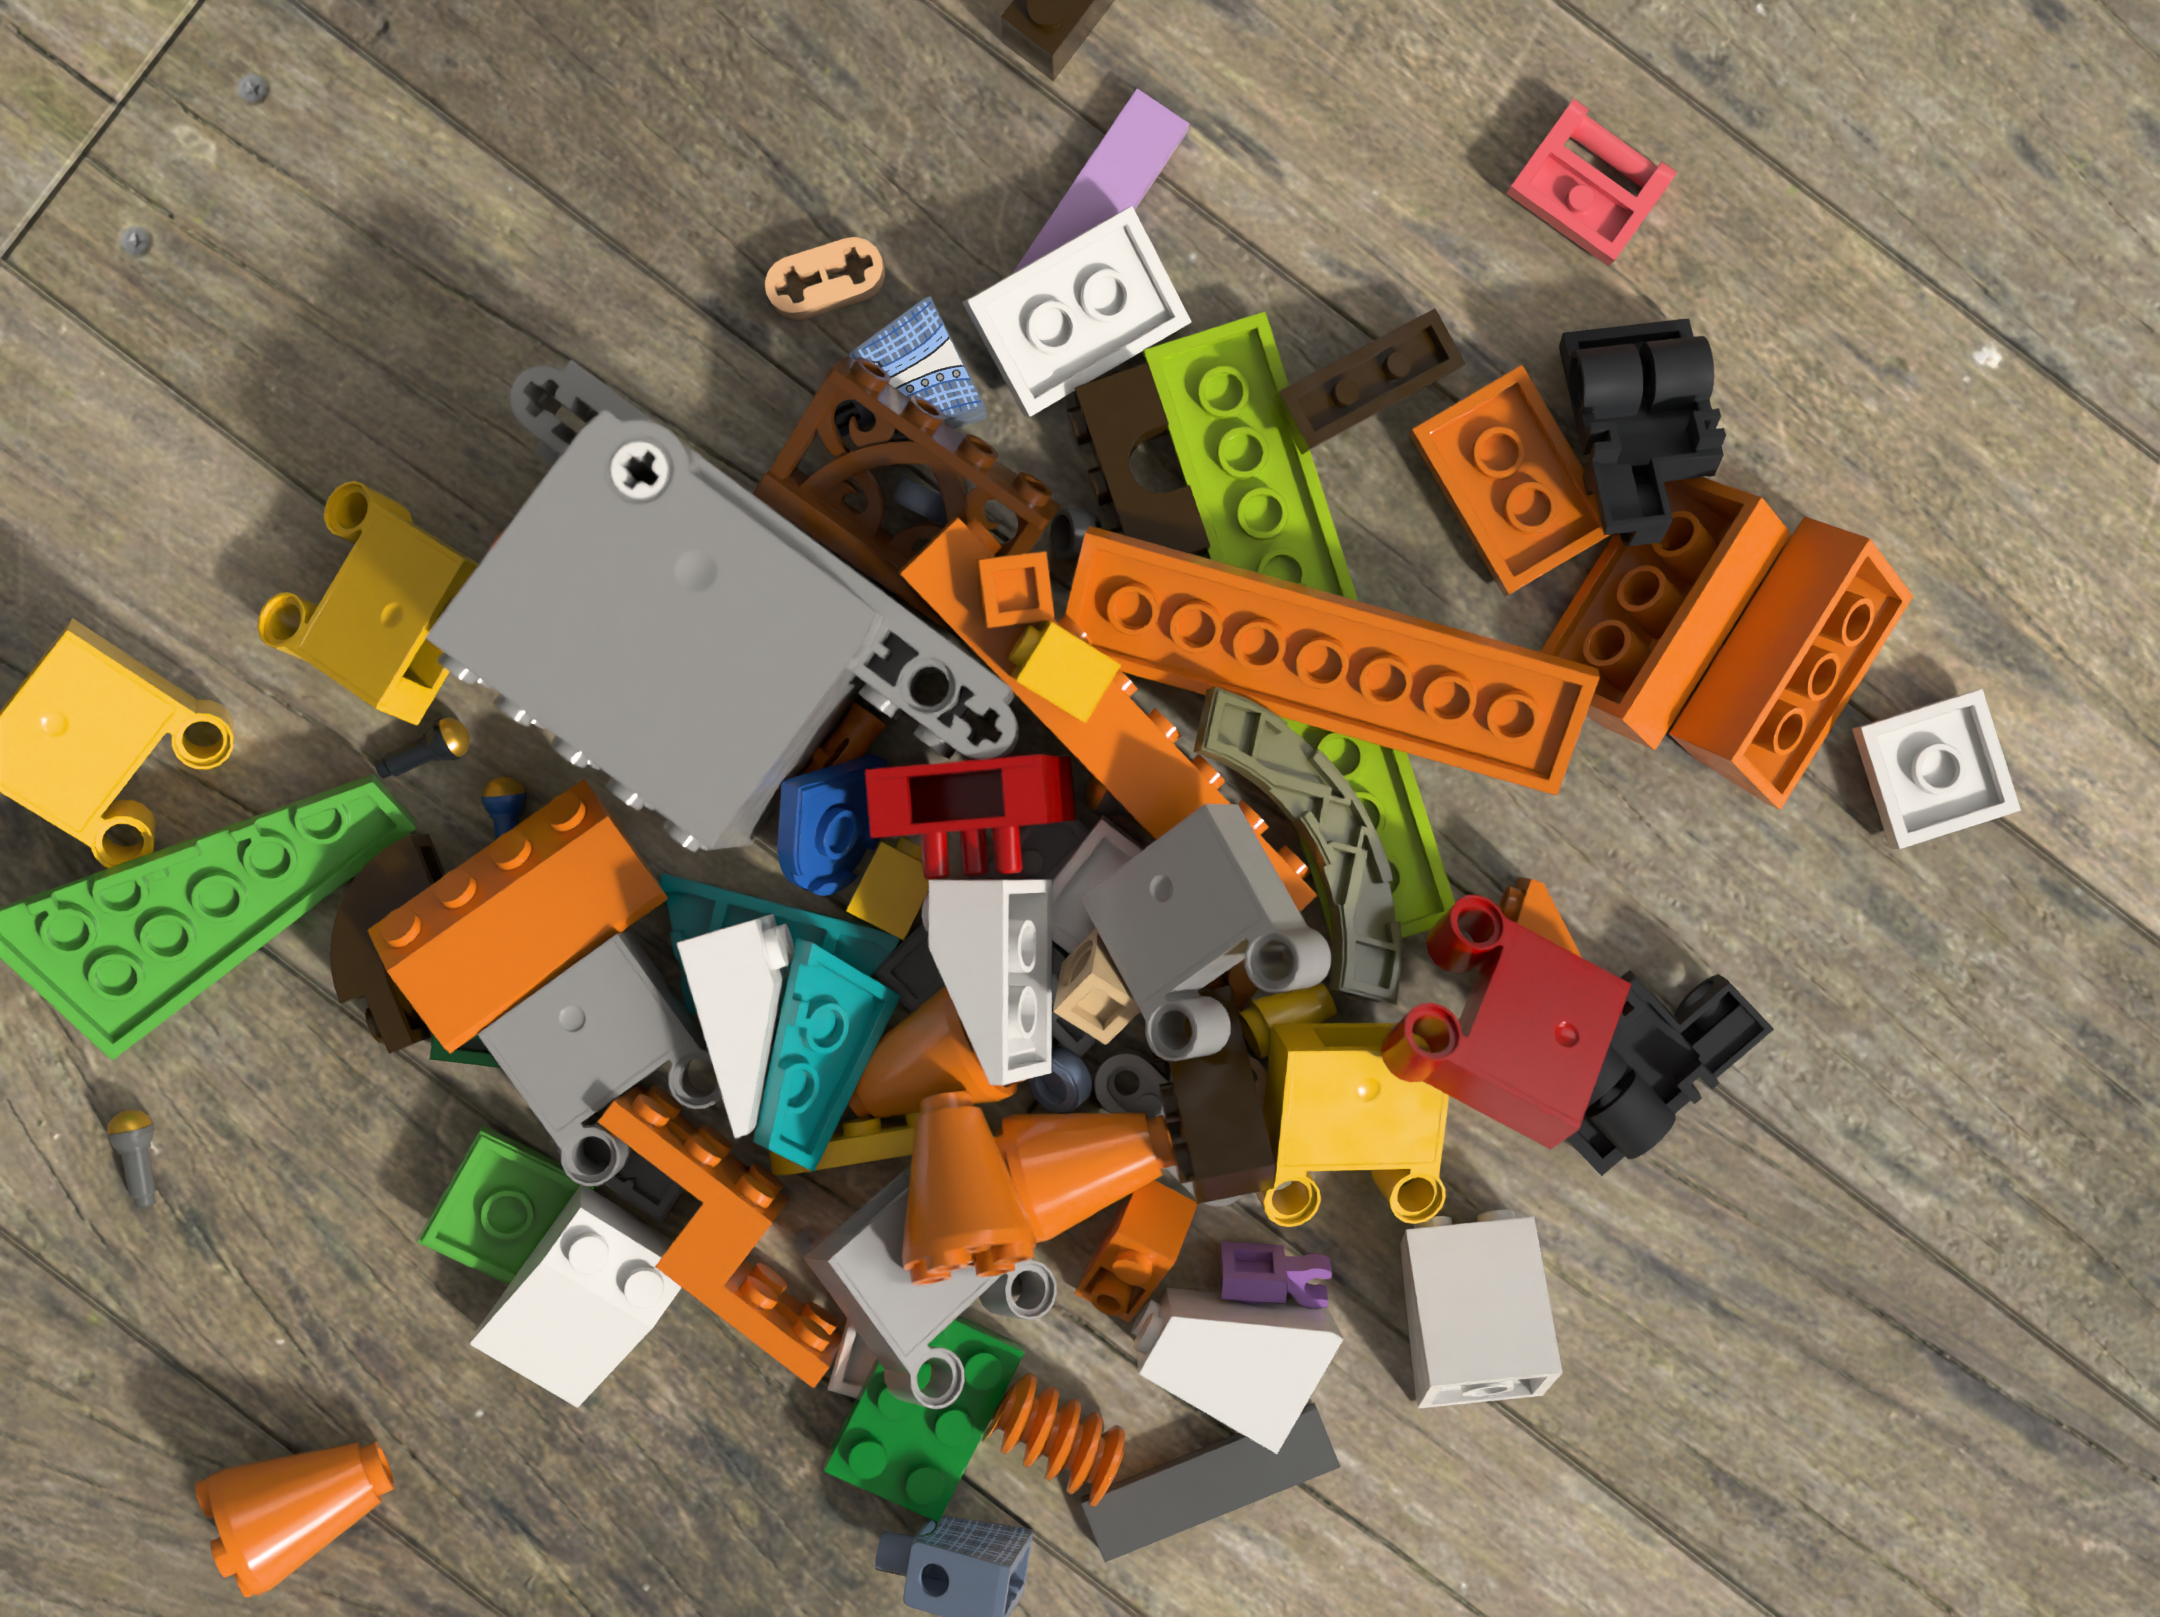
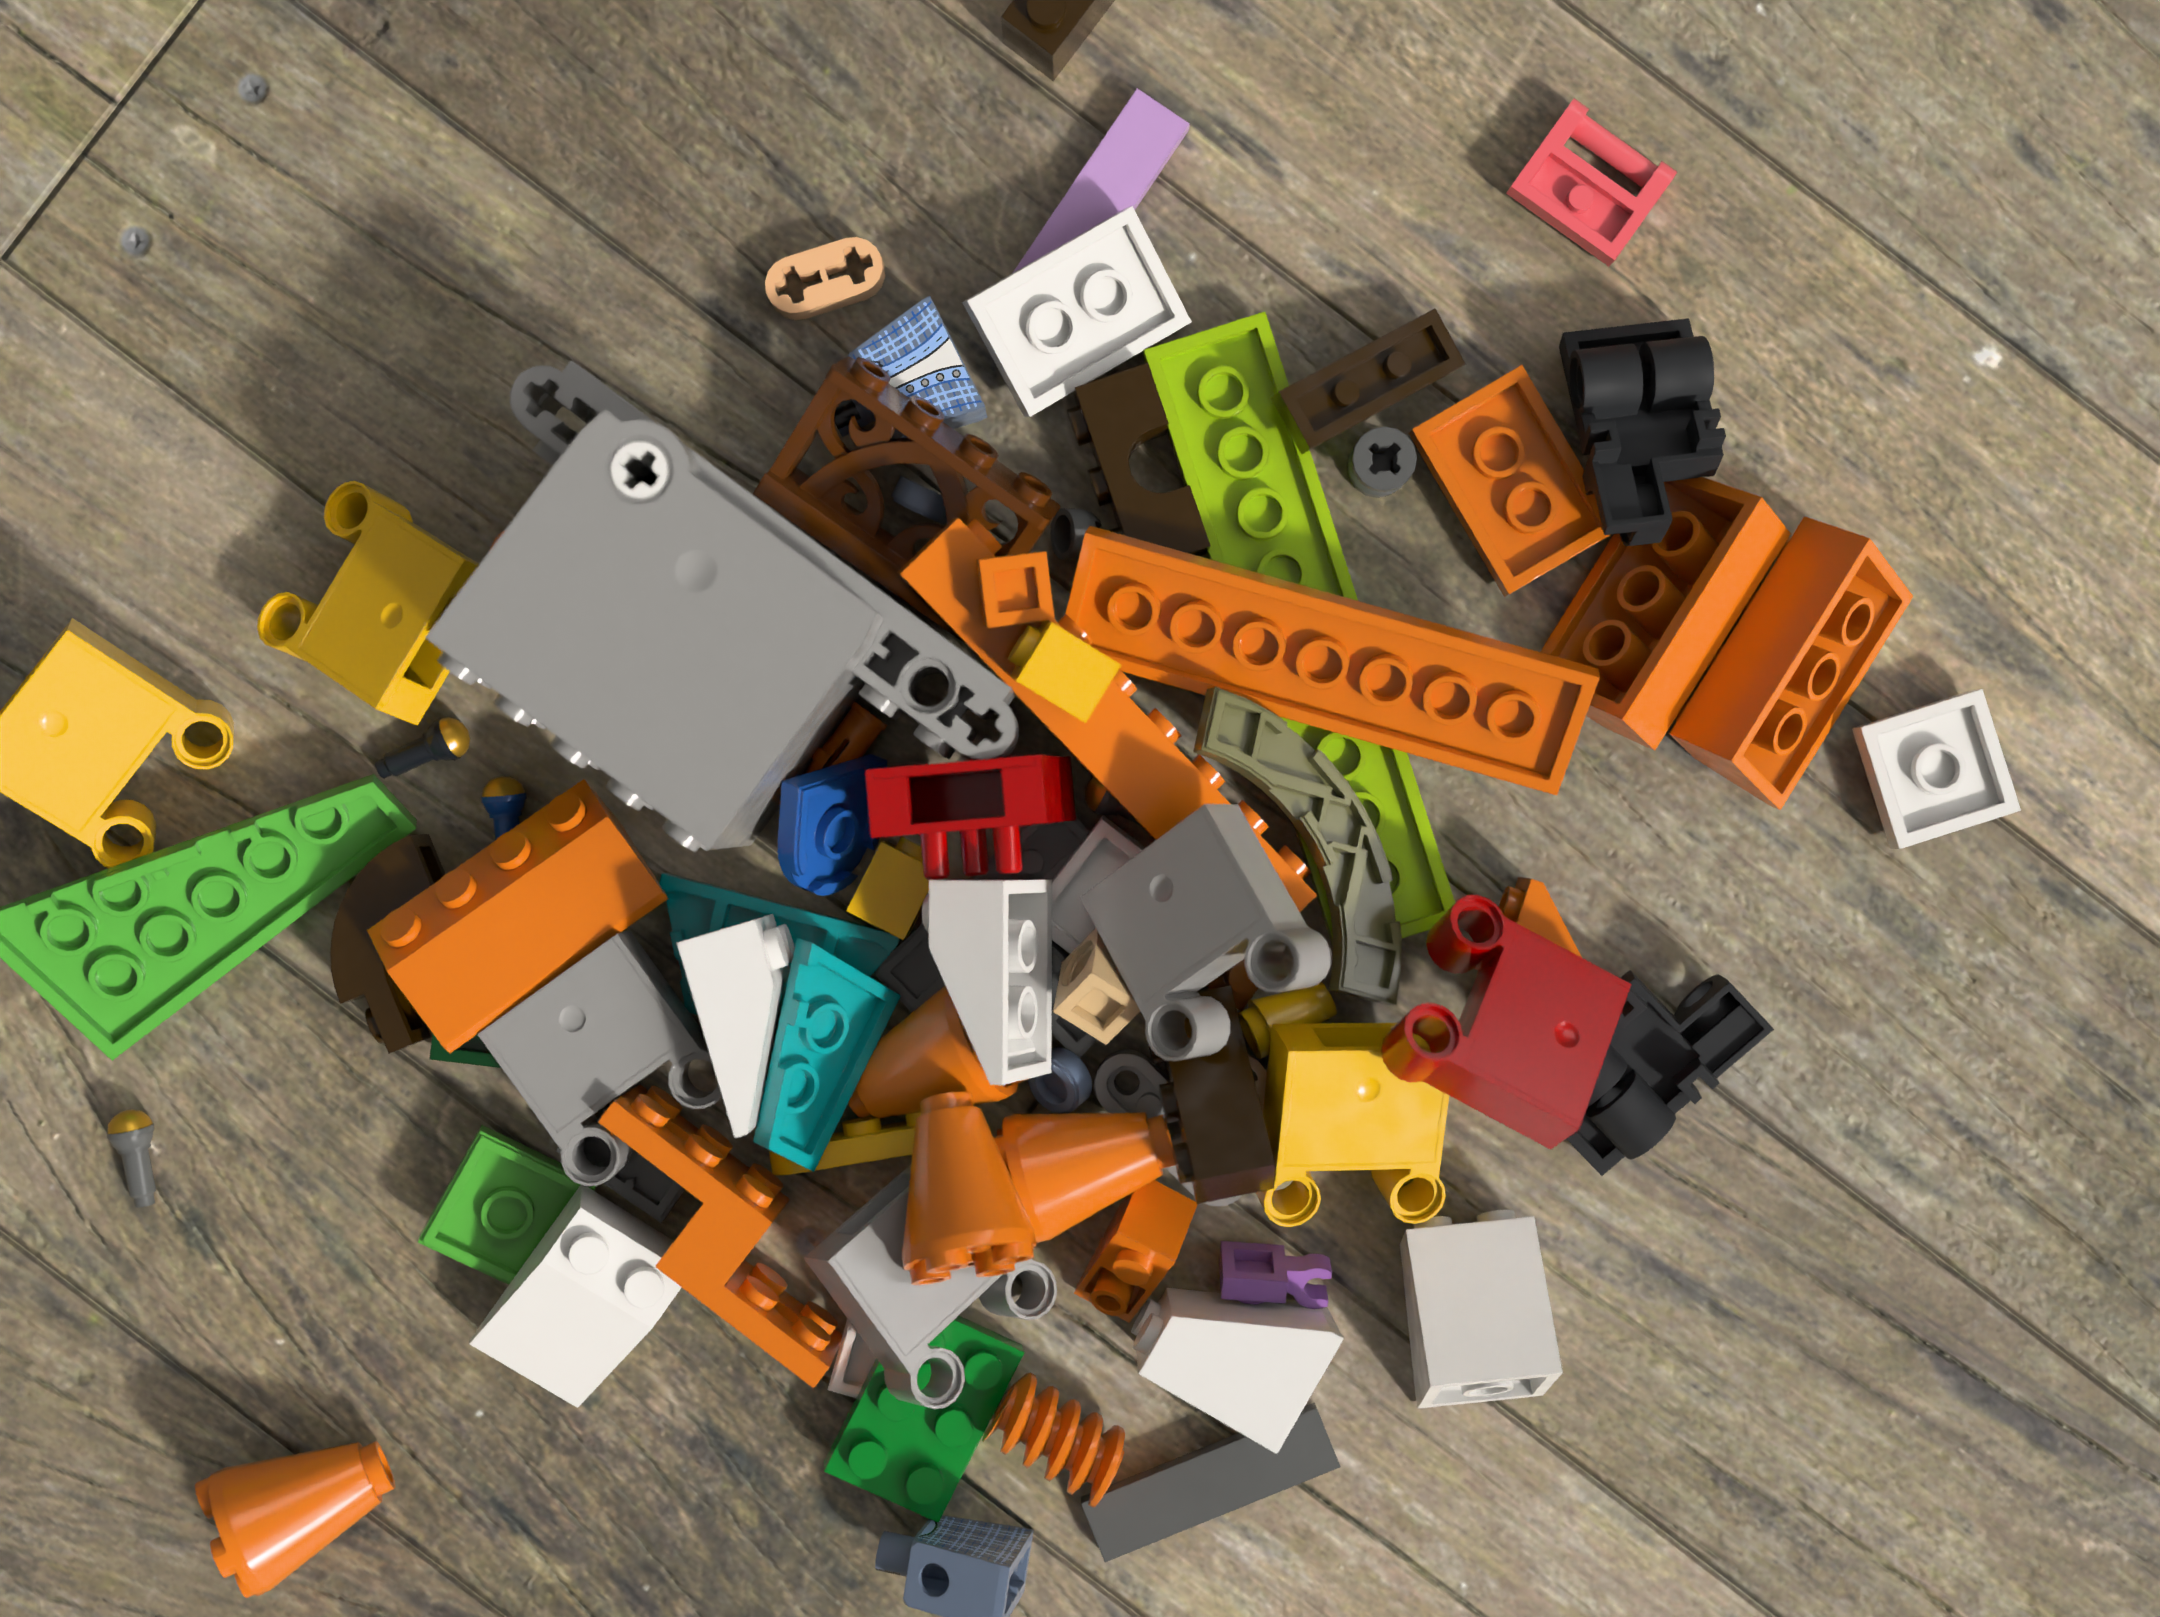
none -> dark grey wheel [1346,426,1417,498]

